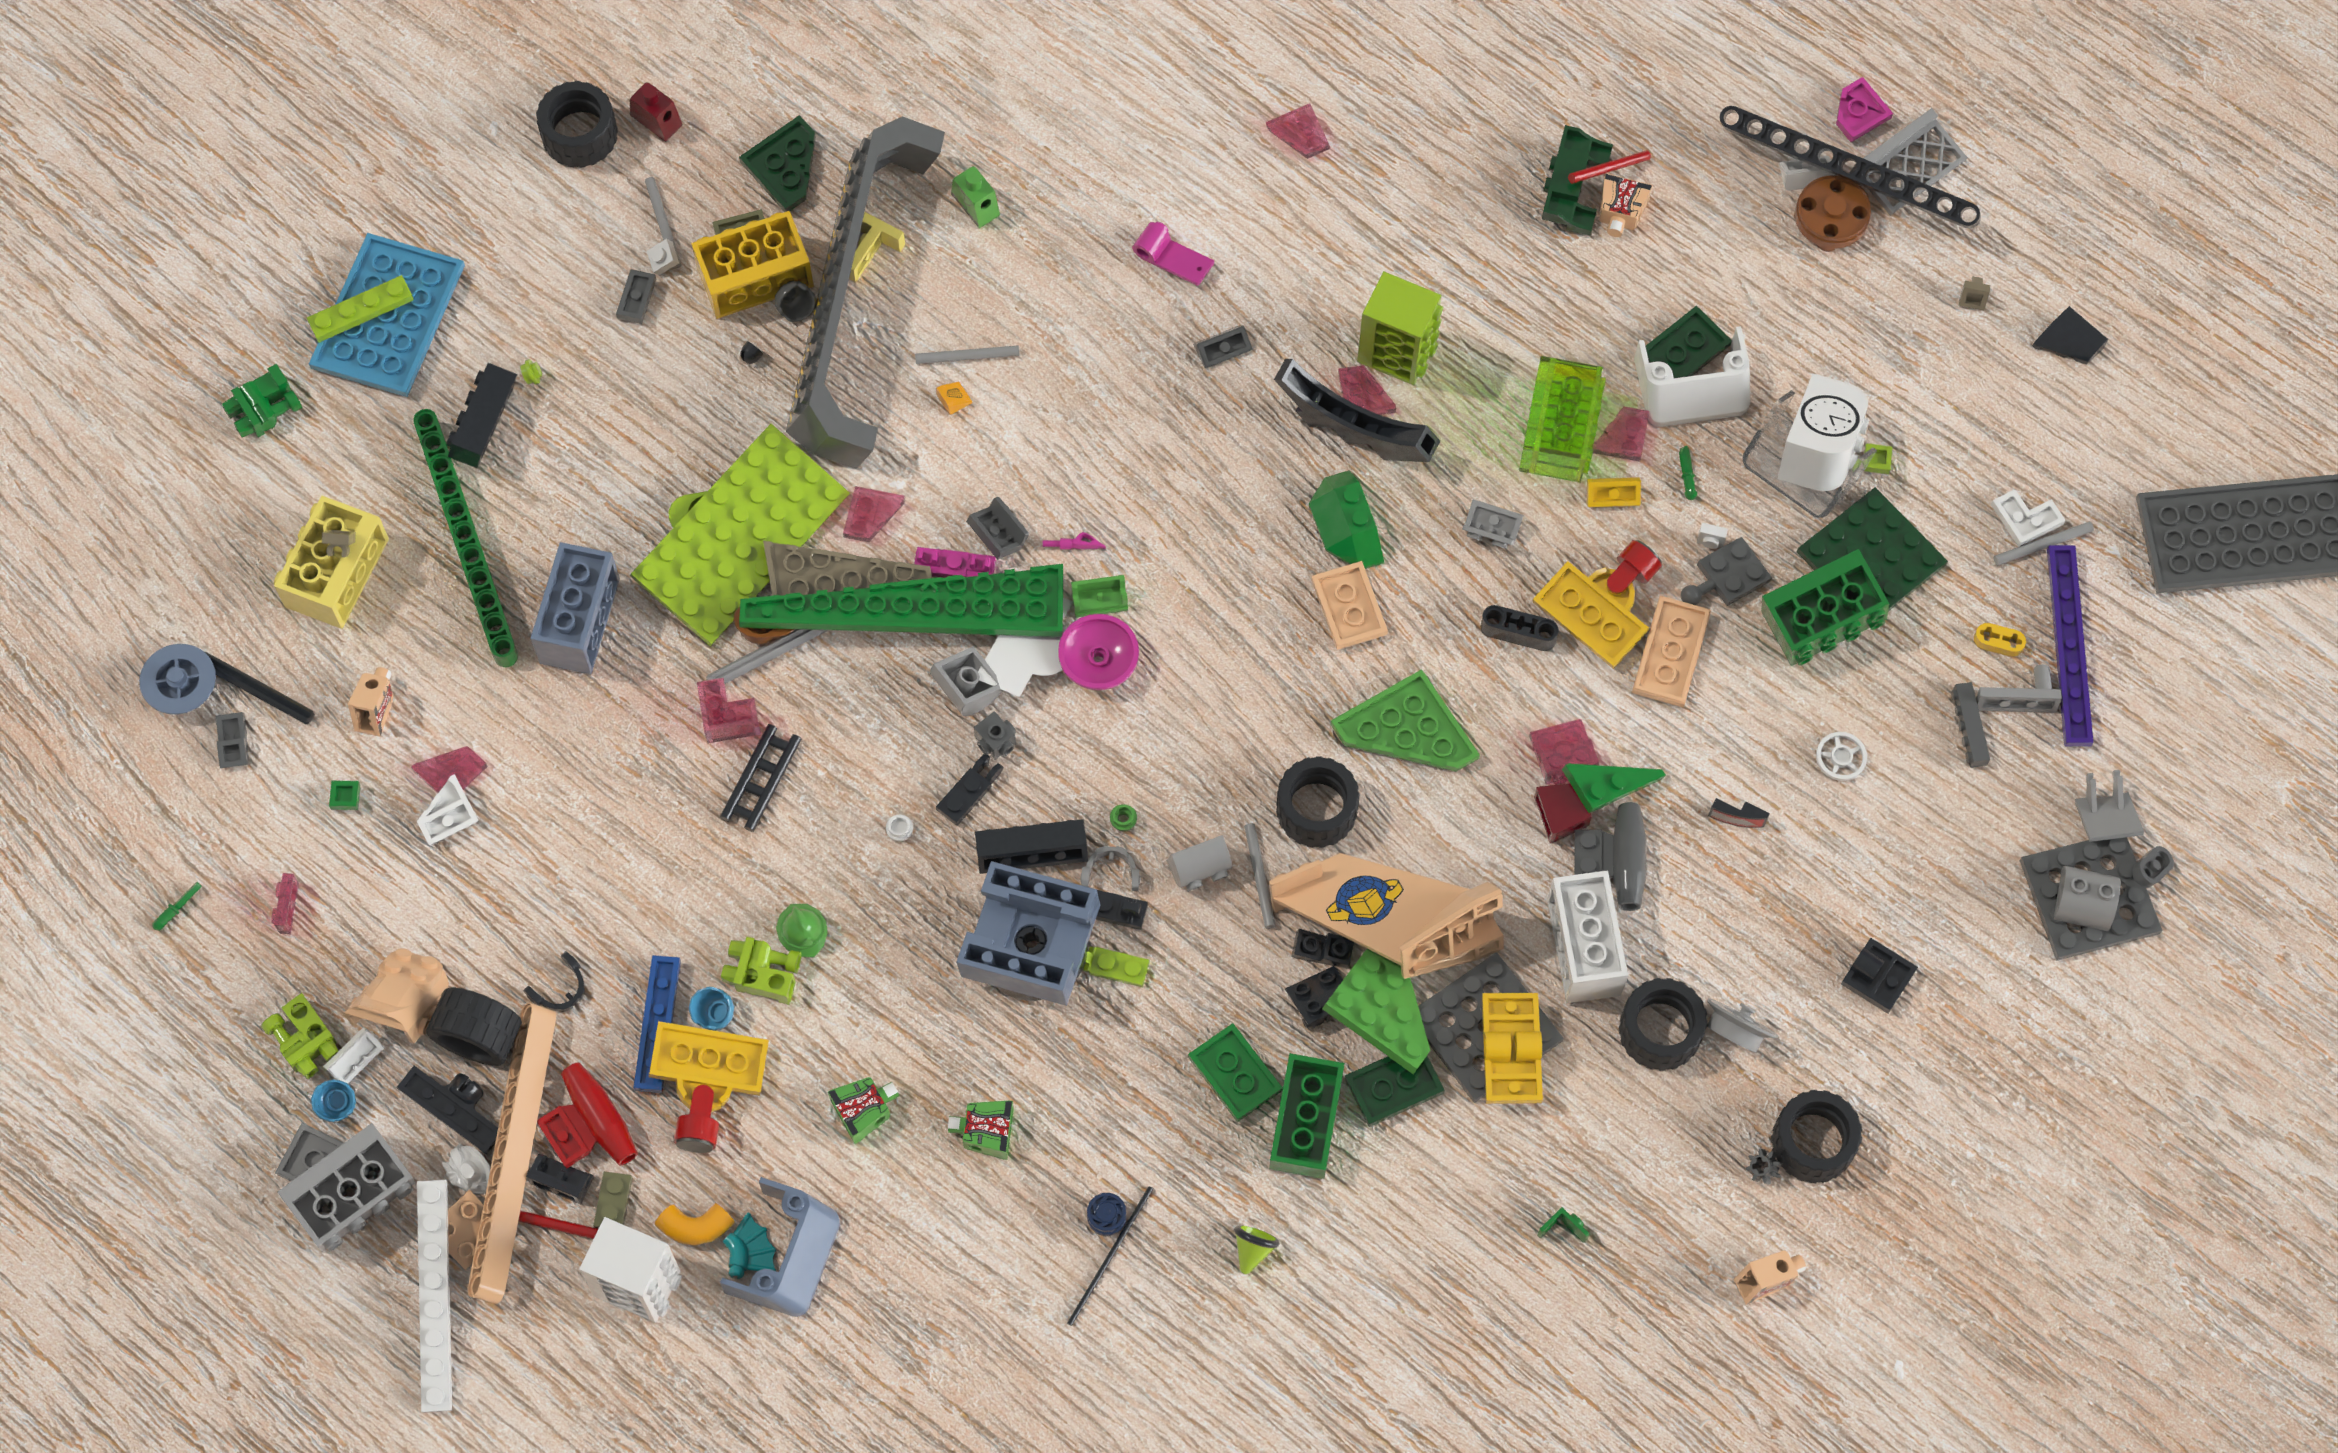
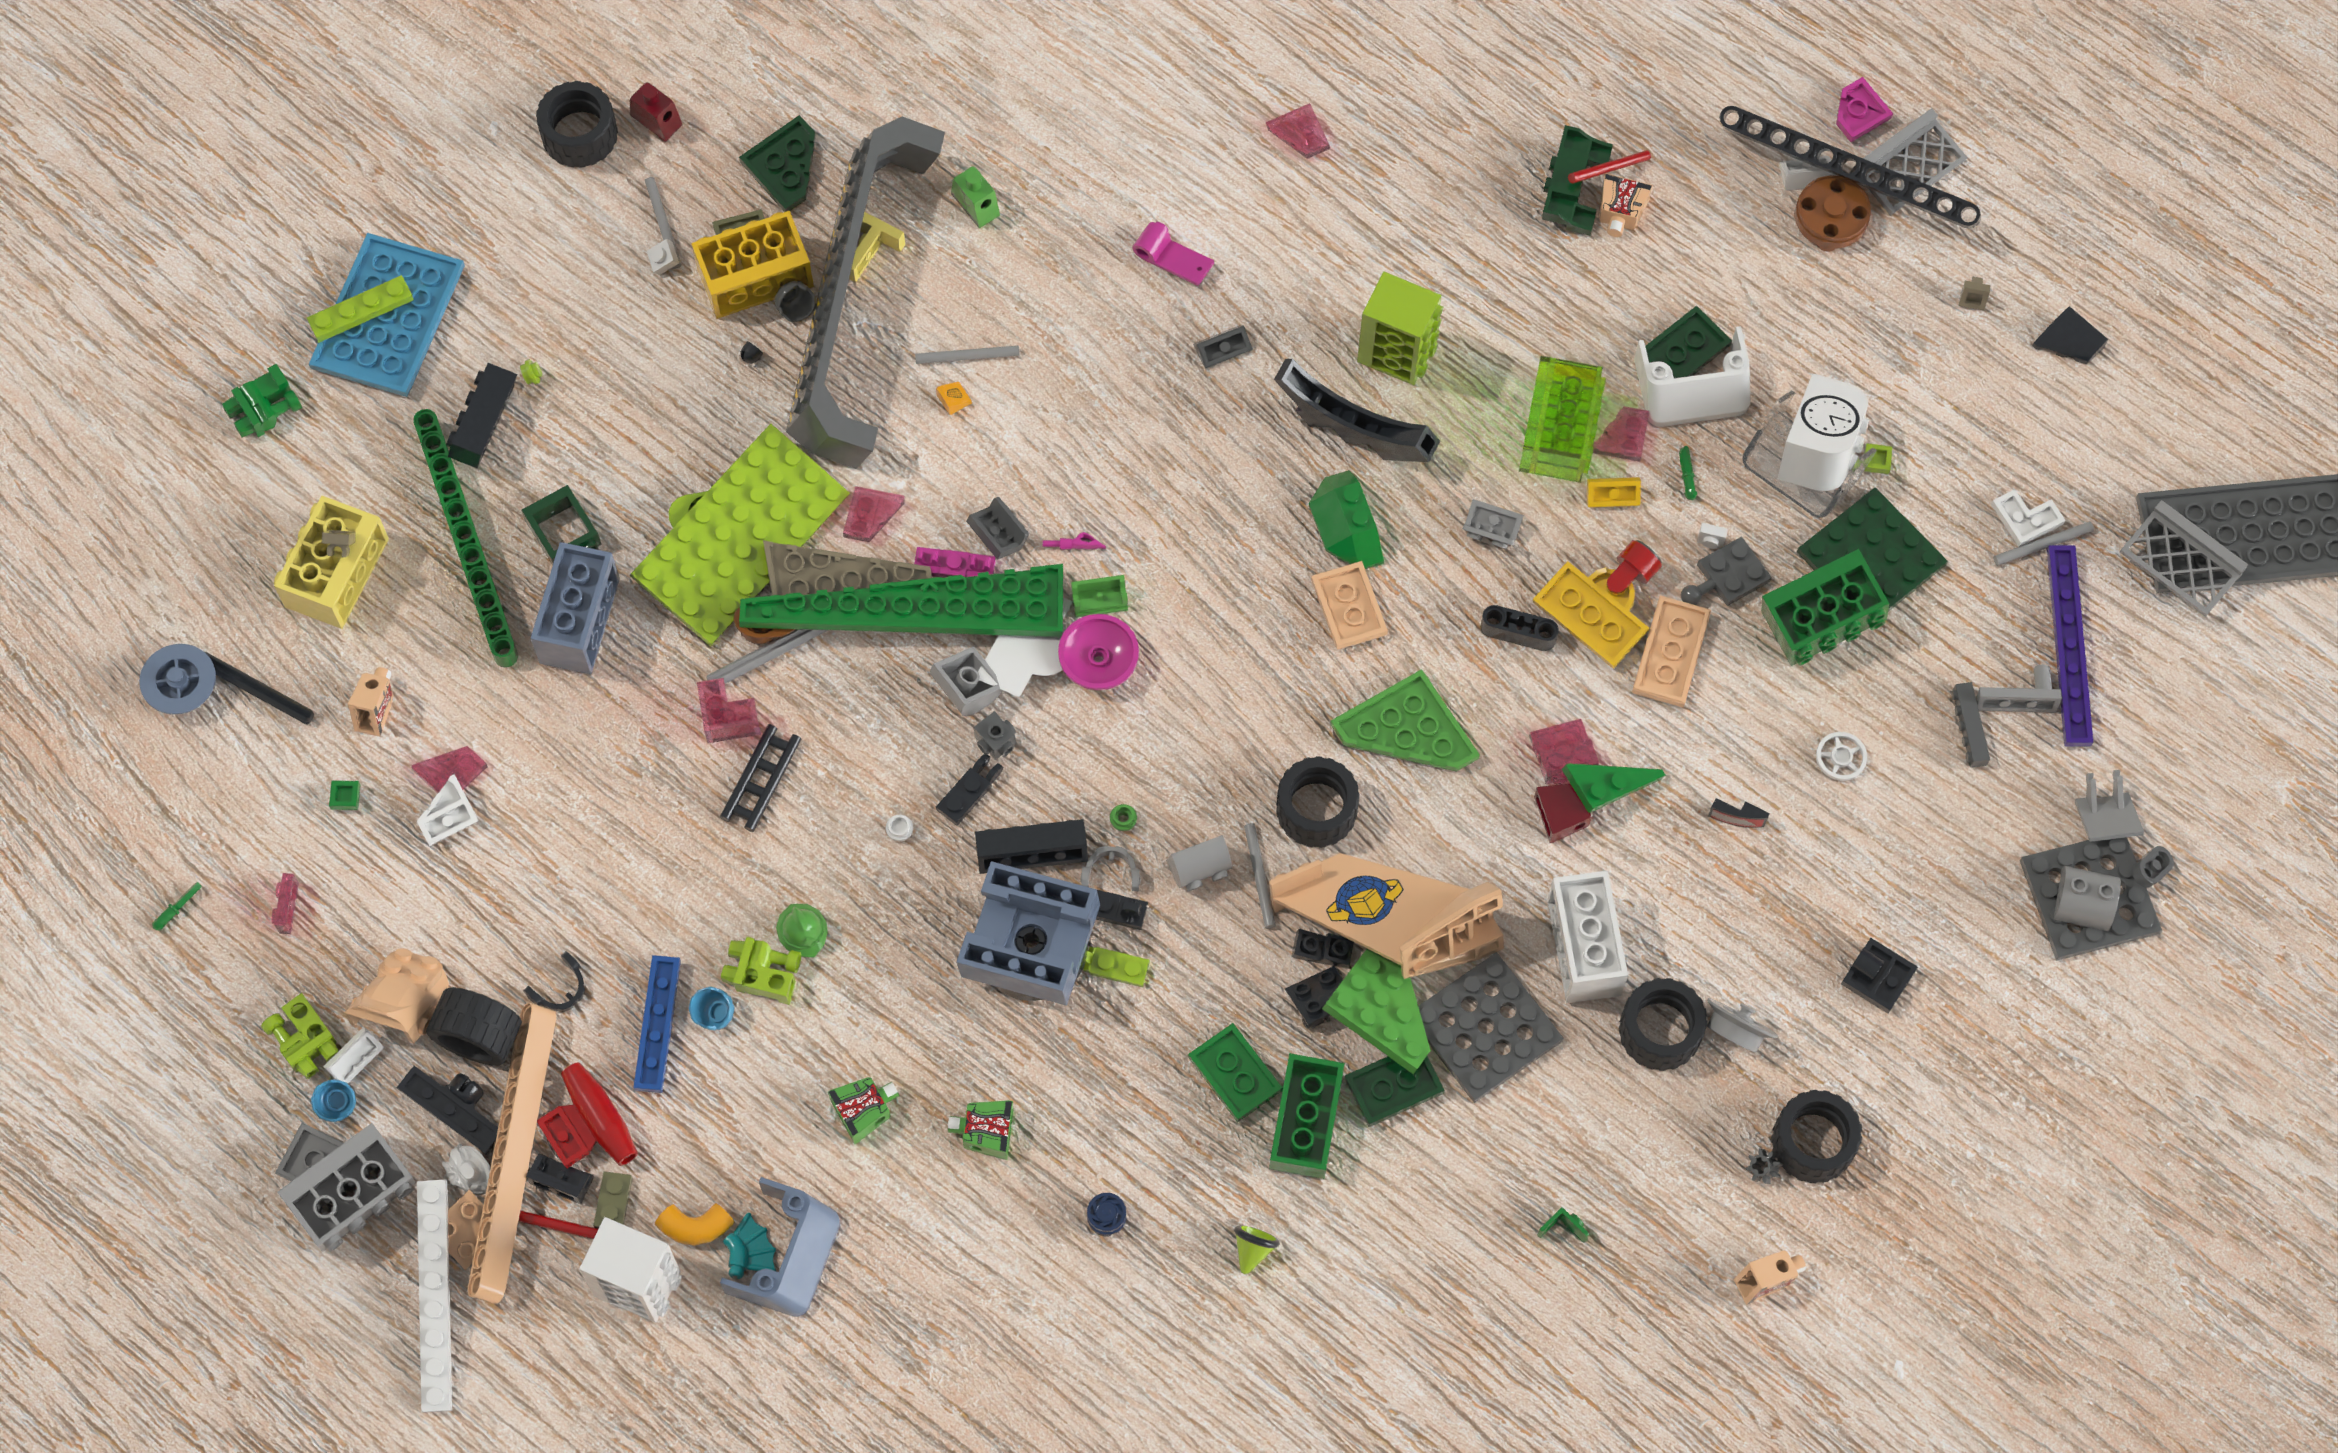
dark grey slope [215,712,248,769] -> none
dark grey plate [616,269,657,324] -> none
yellow plate [649,1021,769,1153] -> none
black axle [1067,1186,1153,1326] -> none
clear pink wing [1338,365,1396,415] -> none
yellow plate [1482,993,1543,1104] -> none
dark grey plate [1574,802,1646,911] -> none
yellow beam [1974,623,2026,657] -> none
none -> dark green window [521,485,602,566]
none -> light grey fence [2120,500,2248,617]

